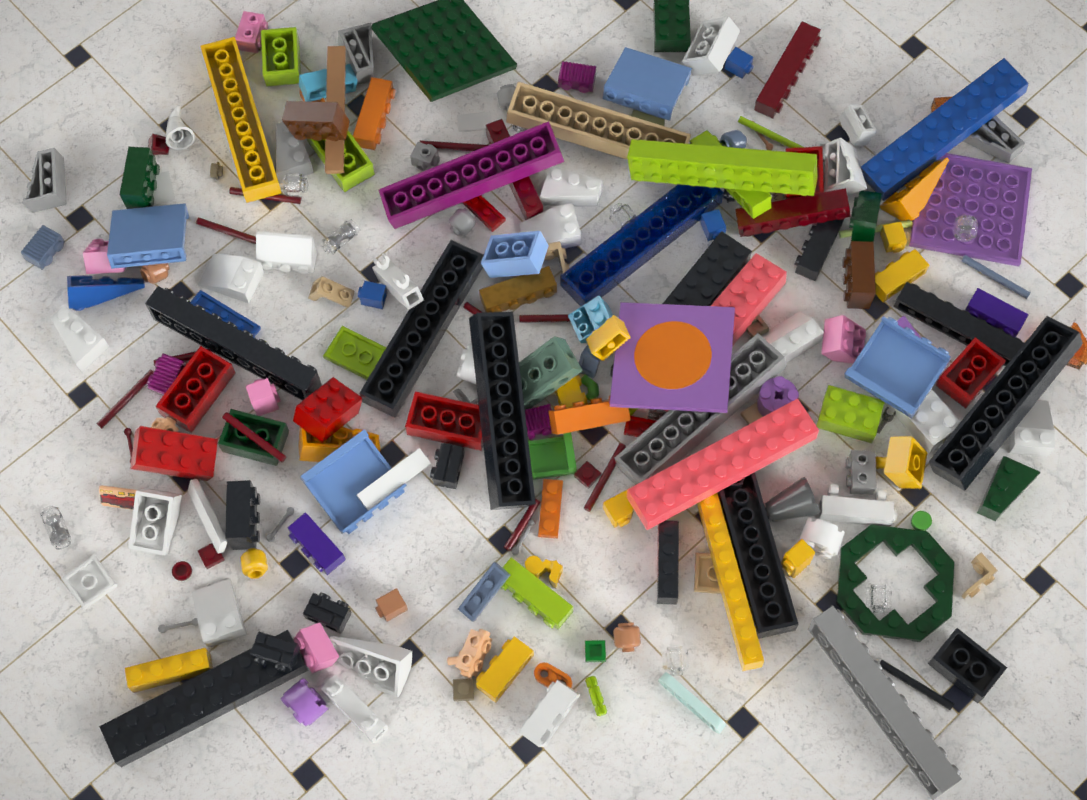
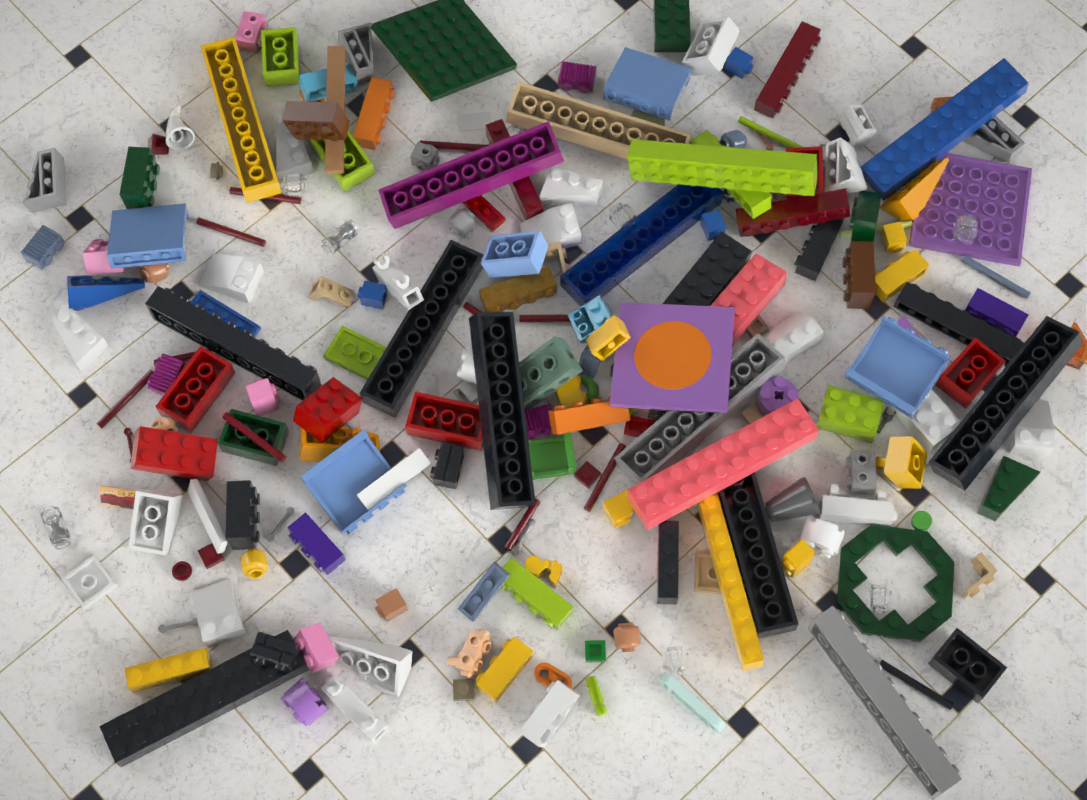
white slope [256,231,317,274] -> none
black brick [303,592,352,634] -> none
light grey head [497,84,516,111] -> none
orange plate [538,479,563,539] -> none
bright pink slope [821,315,866,364] -> none

